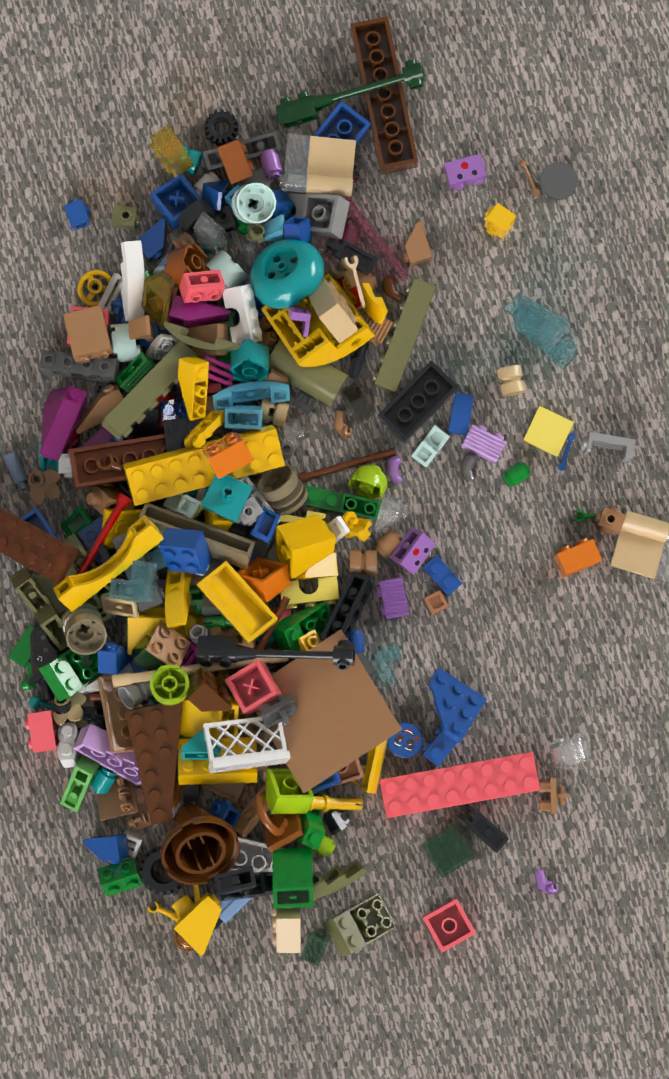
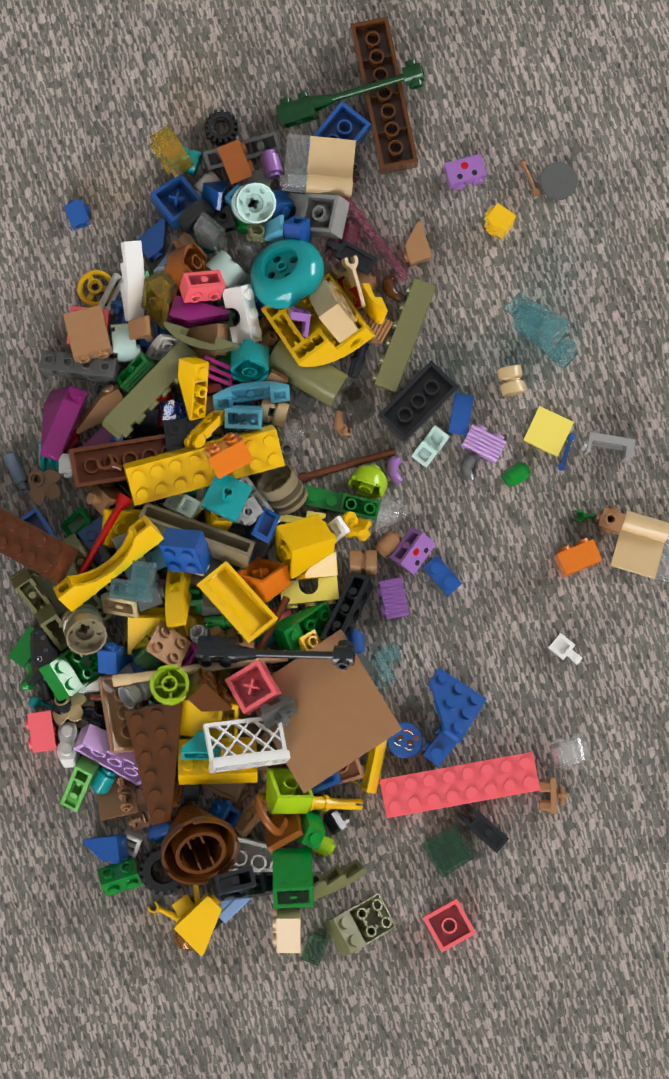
olive brick [111,204,141,231] -> none
nougat tile [423,590,449,615] -> none
medium lavender arm [534,869,558,894] -> none
none -> blue brick [147,818,172,843]
none -> white plate [548,633,582,665]

